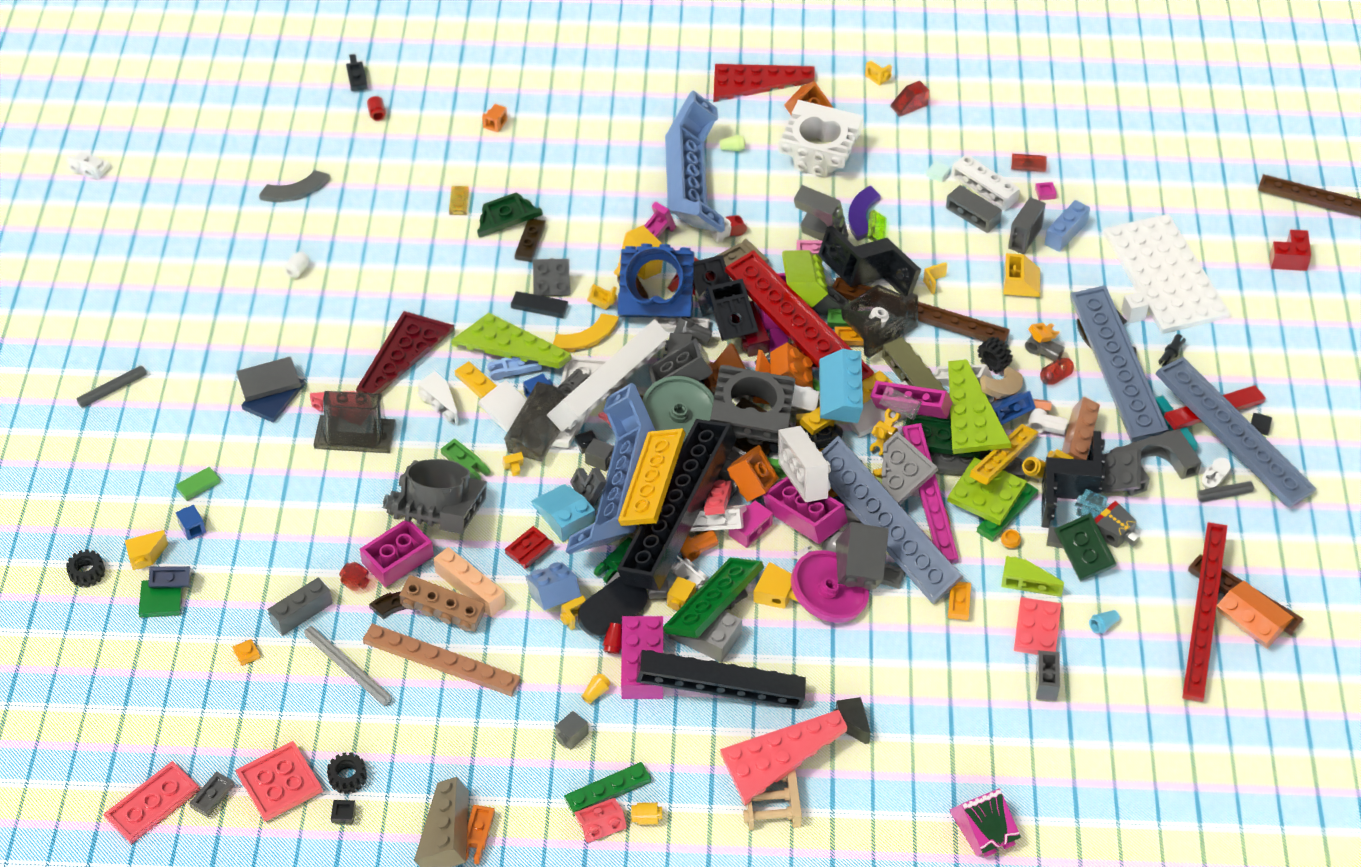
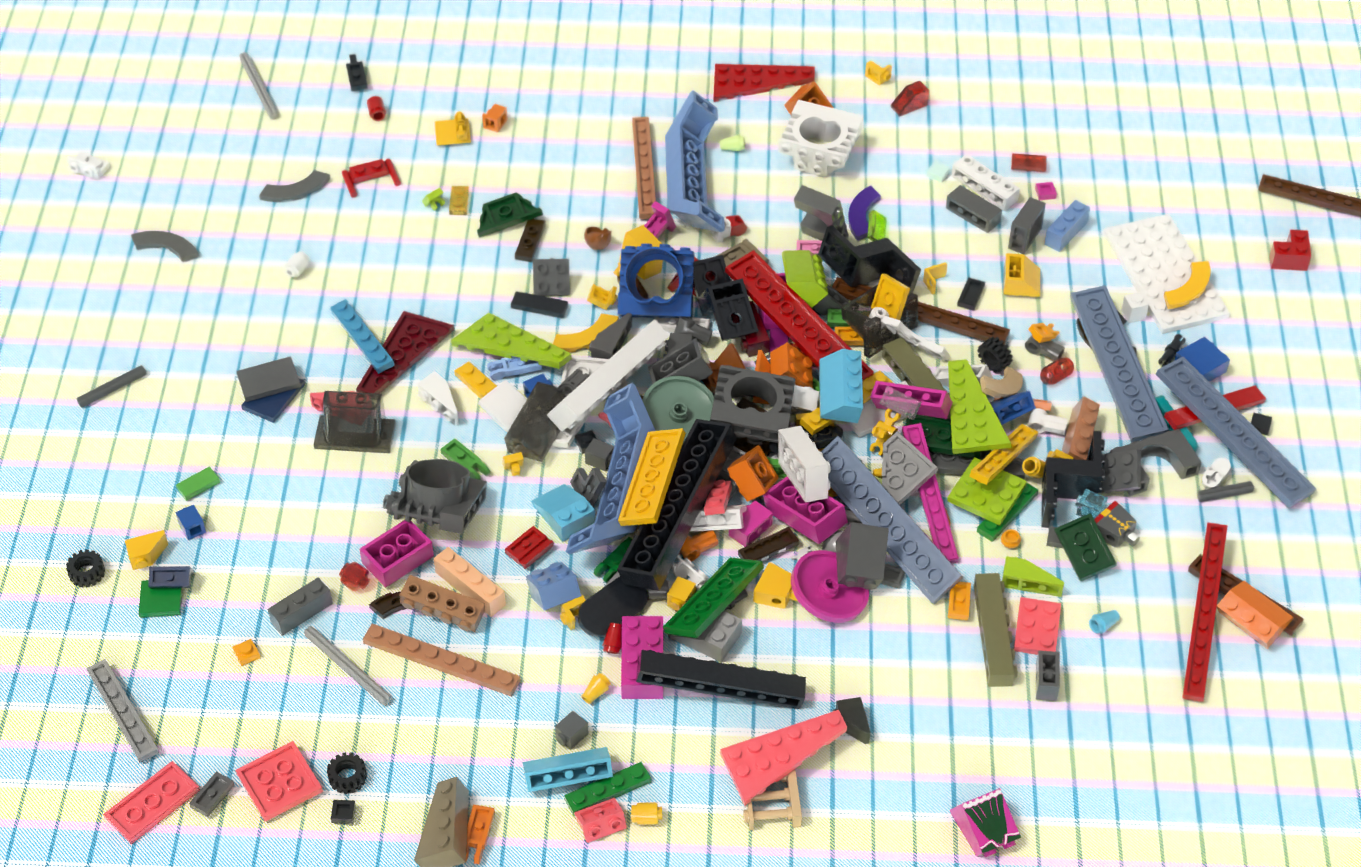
none -> light grey plate [86,659,159,763]
none -> dark grey tile [130,231,199,262]
none -> light grey axle [239,52,278,119]
none -> dark azure plate [330,299,395,374]
none -> red plate [341,158,401,198]
none -> lime tile [422,187,445,211]
none -> yellow hinge [434,111,471,146]
none -> medium azure brick [522,747,613,792]
none -> dark orange hair [584,226,612,250]
none -> dark grey slope [589,313,632,359]
none -> nougat plate [632,117,656,219]
none -> dark brown plate [738,527,799,562]
none -> yellow tile [871,274,910,320]
none -> white tile [882,316,950,361]
none -> black tile [957,277,986,311]
none -> olive brick [973,573,1018,687]
none -> yellow tile [1164,261,1211,309]
none -> blue brick [1175,336,1230,382]

